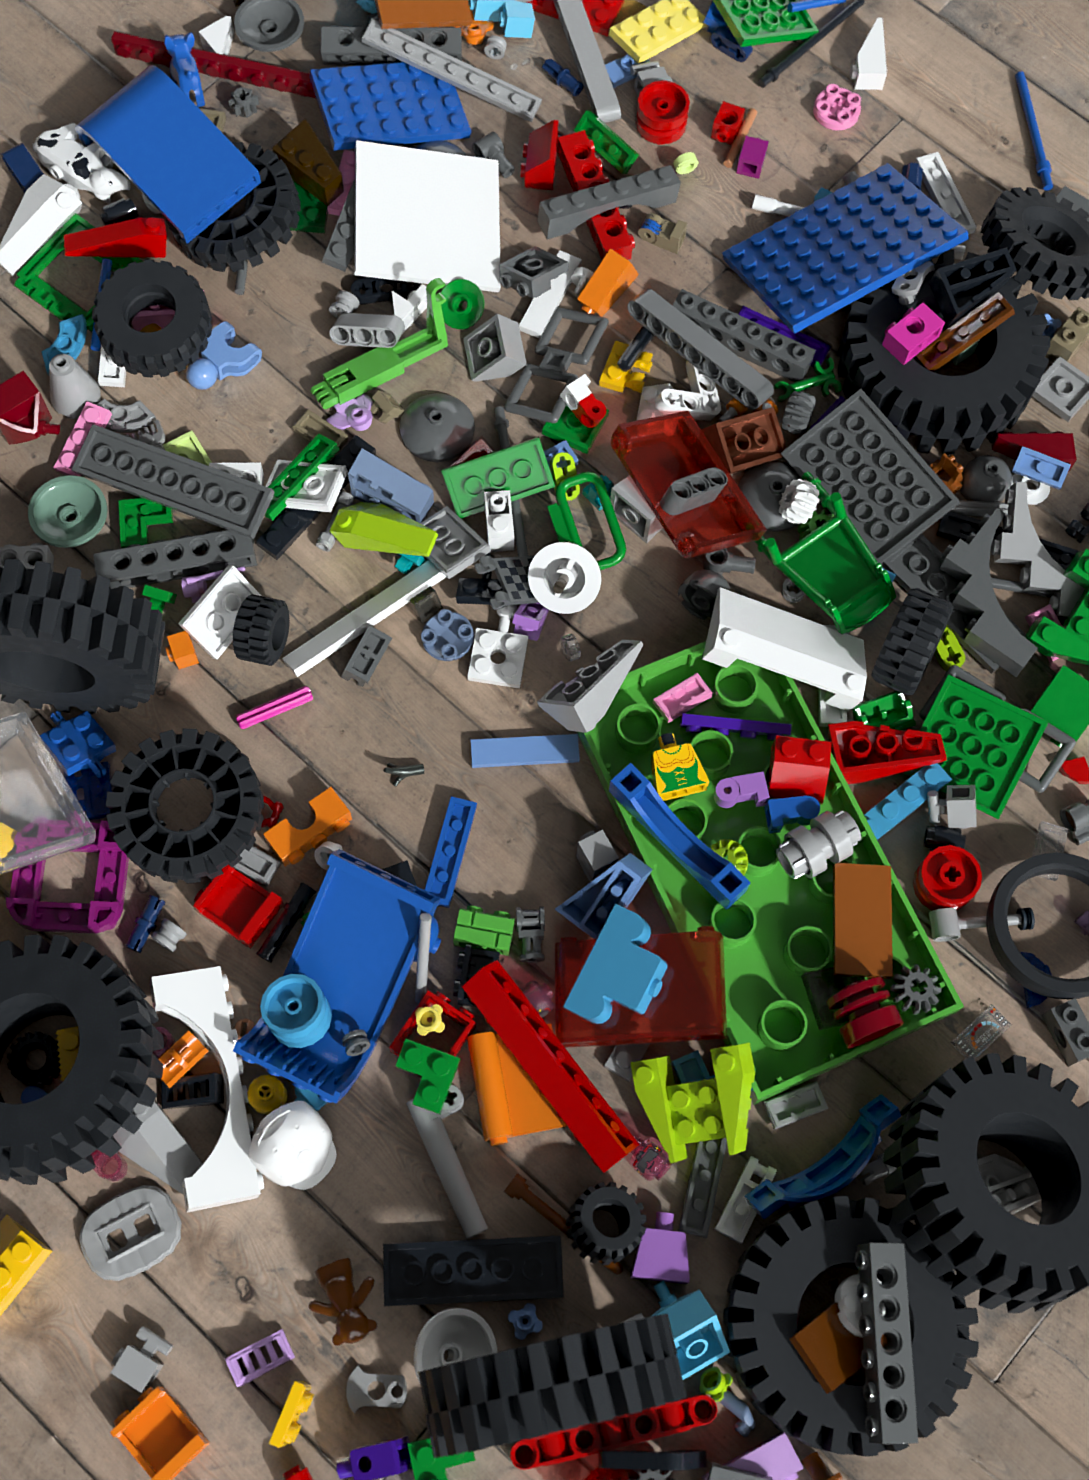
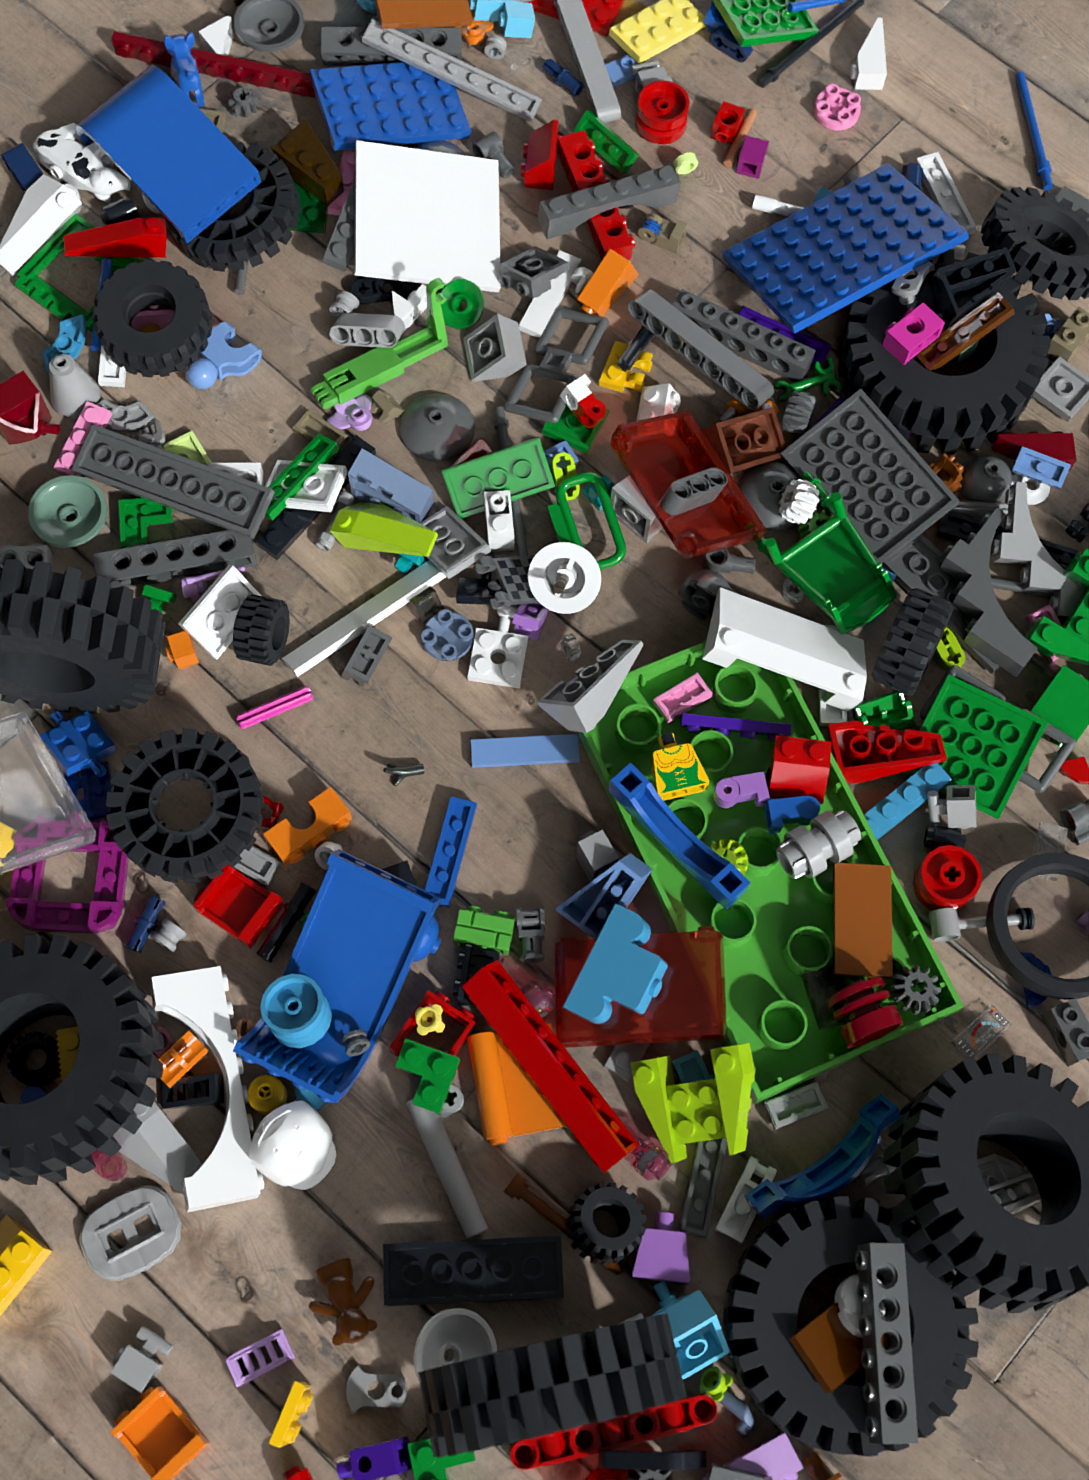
light grey bar [415,913,432,1003] -> none
medium blue plate [508,1303,543,1340] -> none
white beam [655,361,721,421] -> none

